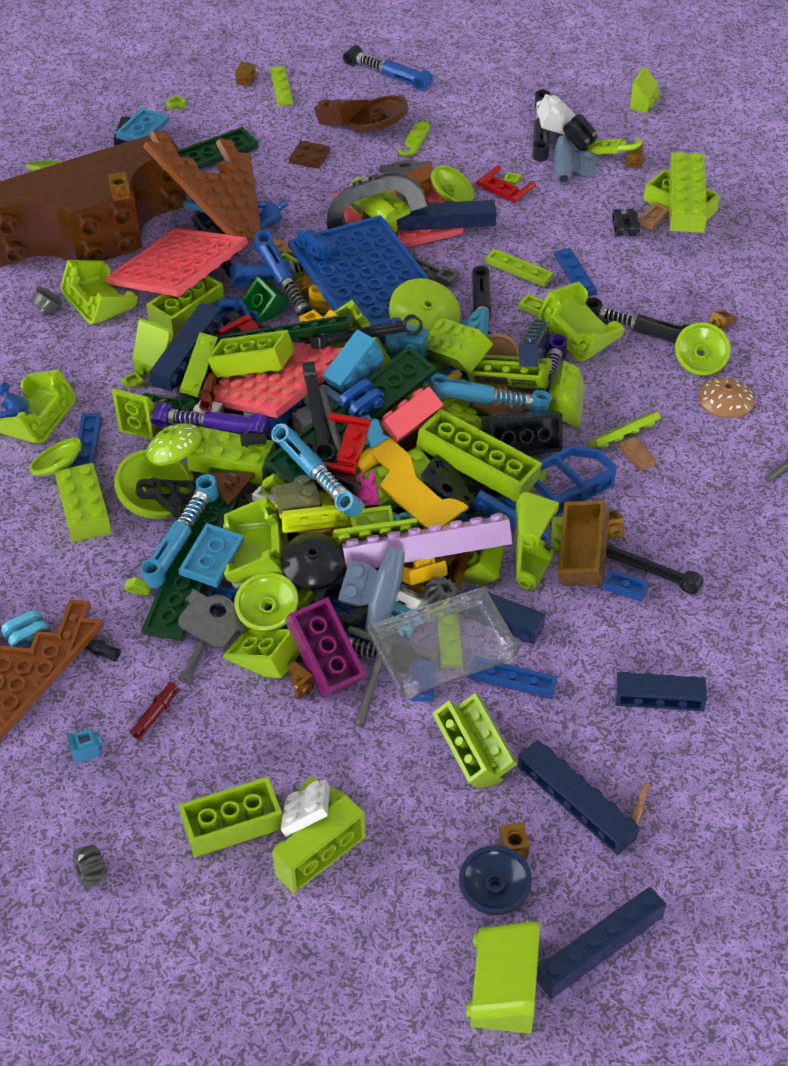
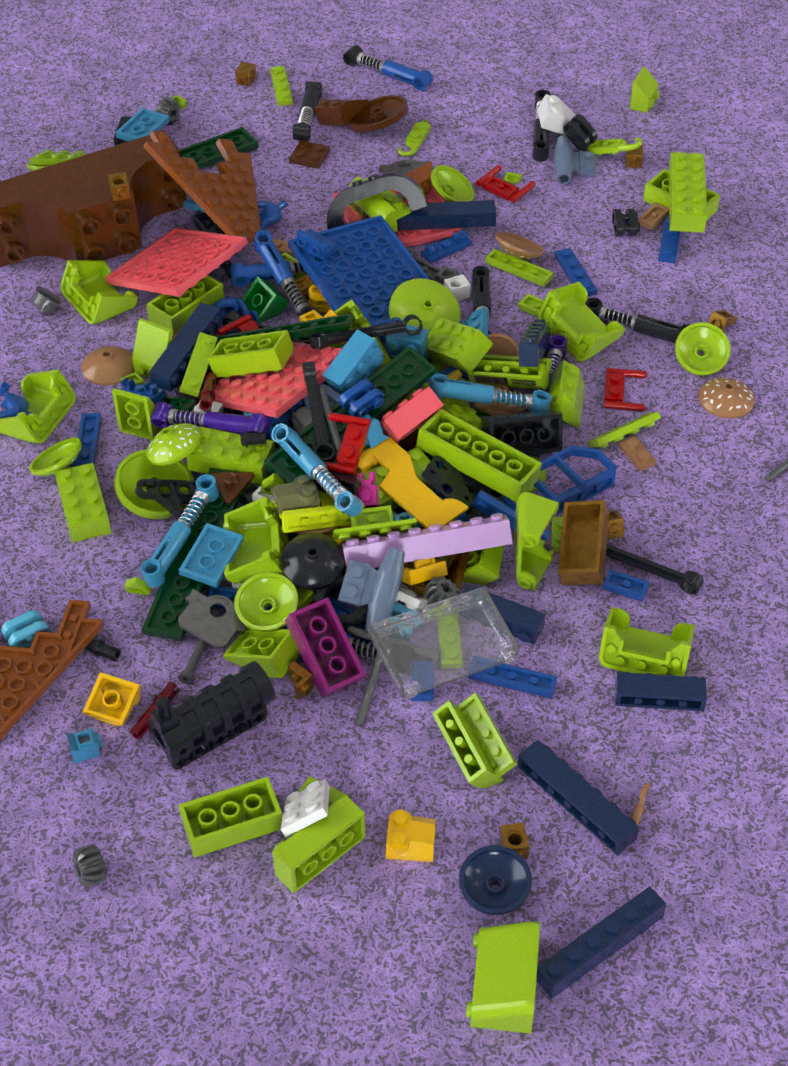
none -> lime plate [30,149,90,165]
none -> medium nougat dish [81,346,134,385]
none -> yellow slope [83,672,142,726]
none -> blue plate [120,378,167,404]
none -> black piece [147,661,275,770]
none -> dark grey gear [155,97,181,125]
none -> black piece [293,81,322,141]
none -> yellow slope [386,810,436,862]
none -> blue plate [421,229,472,264]
none -> white brick [444,274,471,301]
none -> medium nougat dish [496,232,545,260]
none -> lime windscreen [599,607,696,676]
none -> red plate [604,368,647,412]
none -> blue plate [658,215,681,264]

